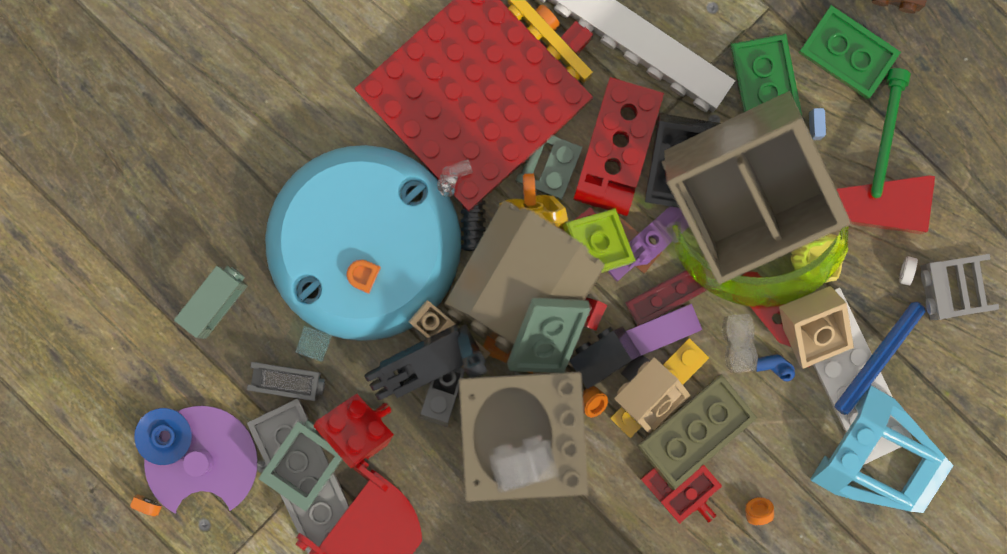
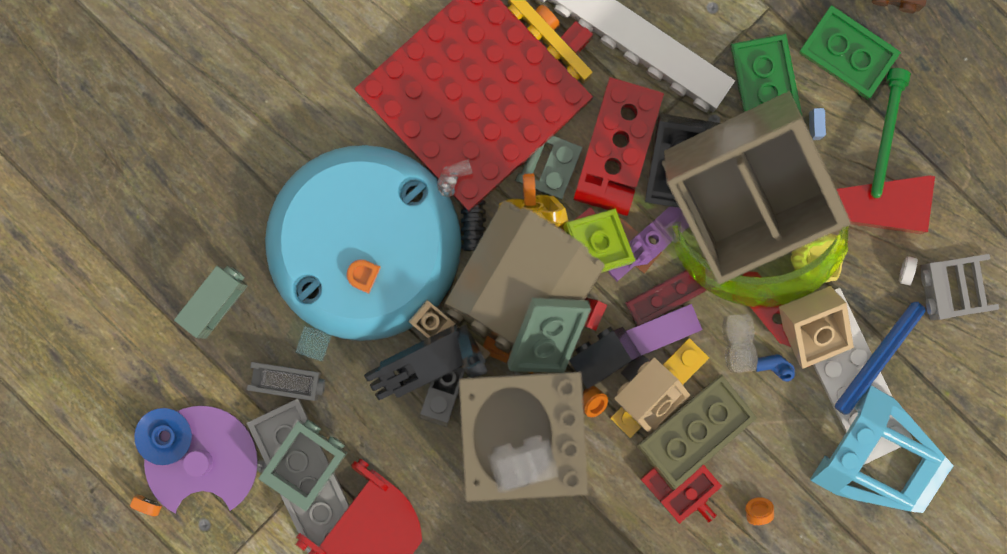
red plate [313,394,394,468] -> none

